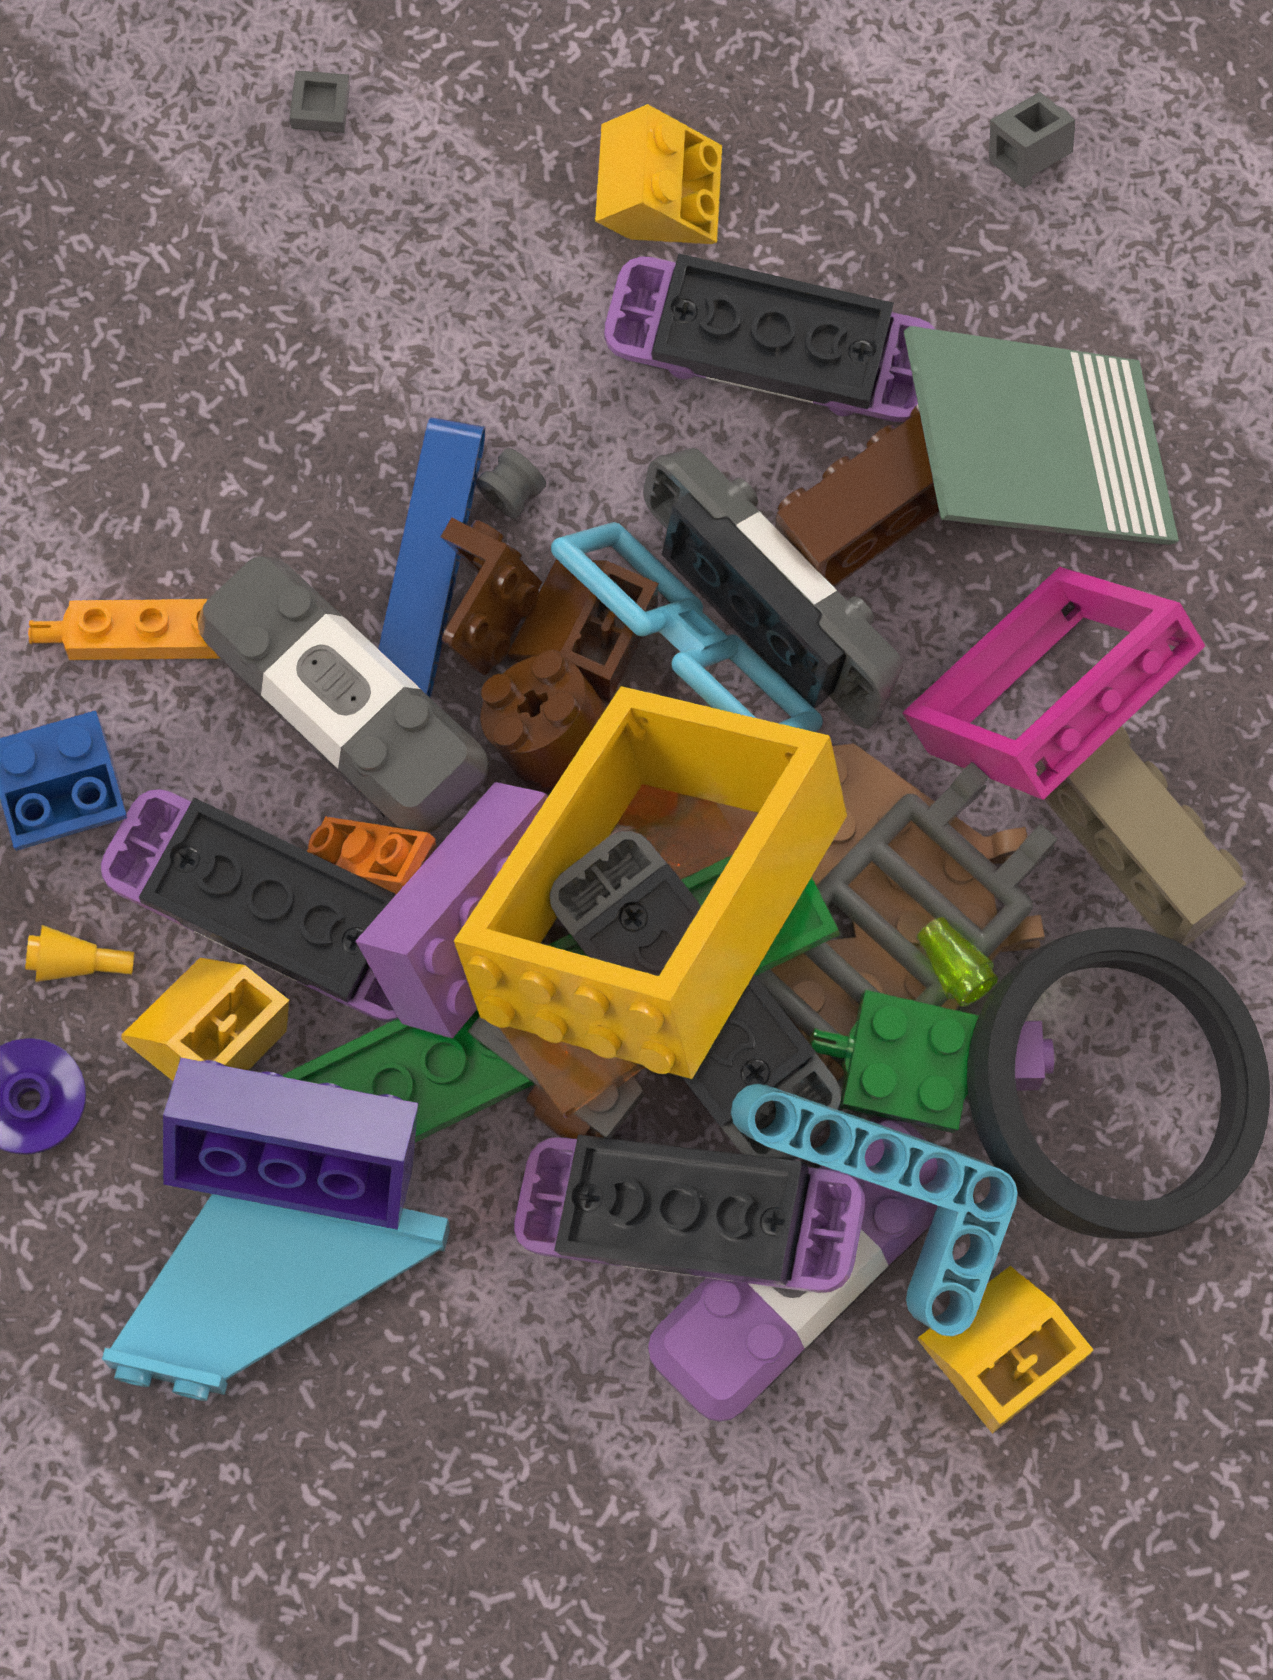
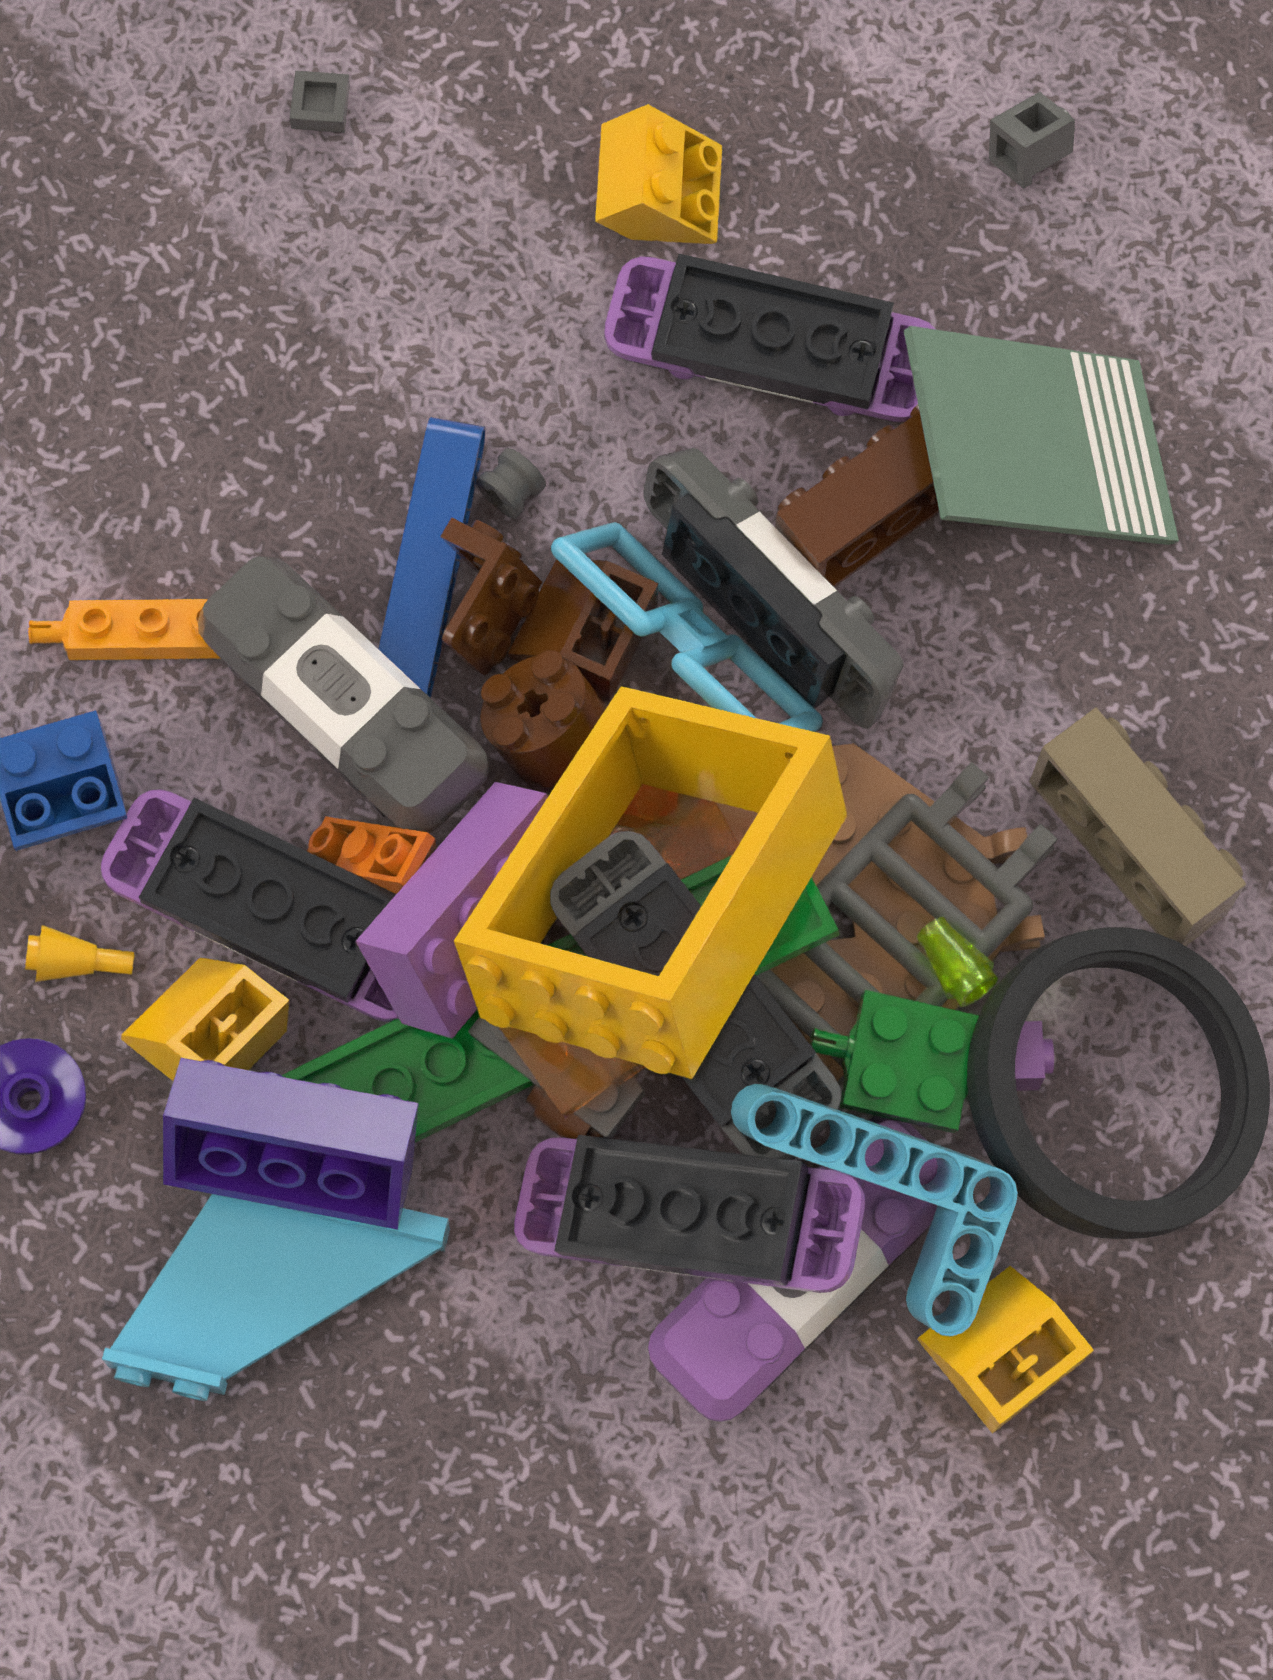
dark pink window [902,567,1206,800] -> none

